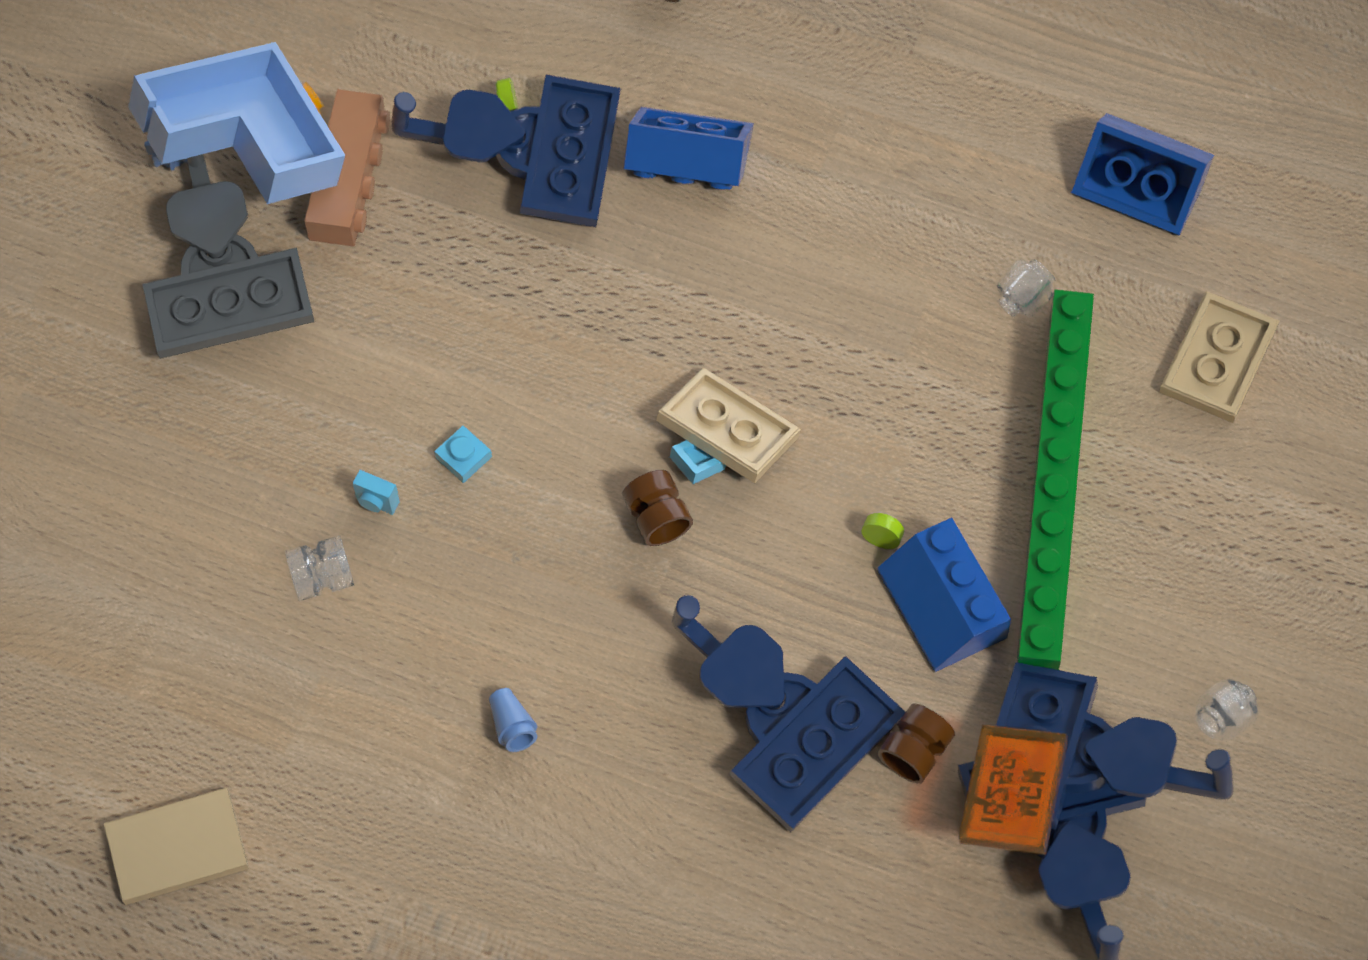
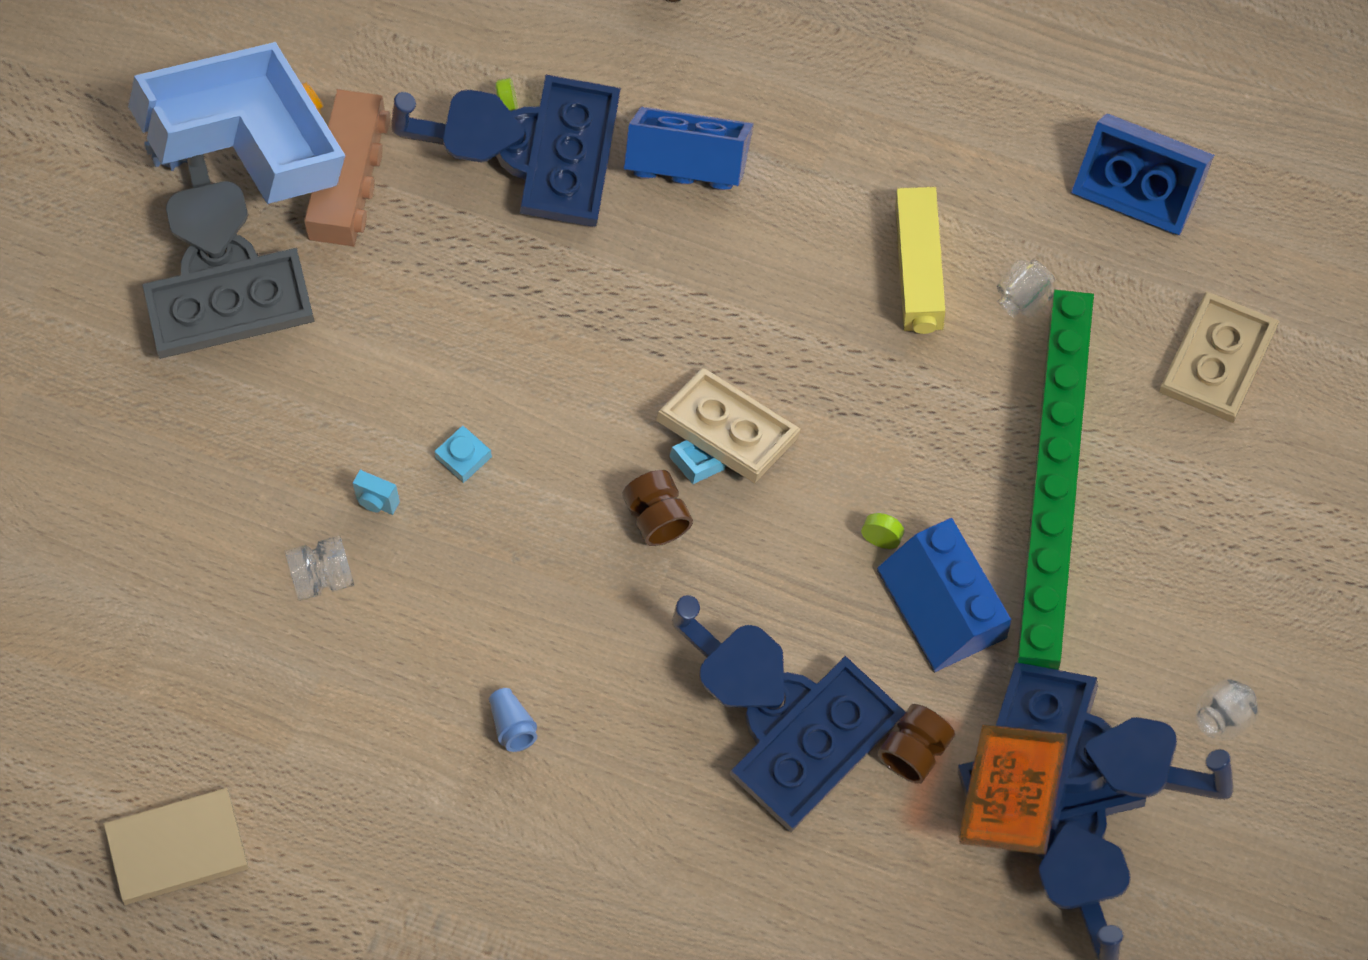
none -> light yellow brick [895,187,945,334]

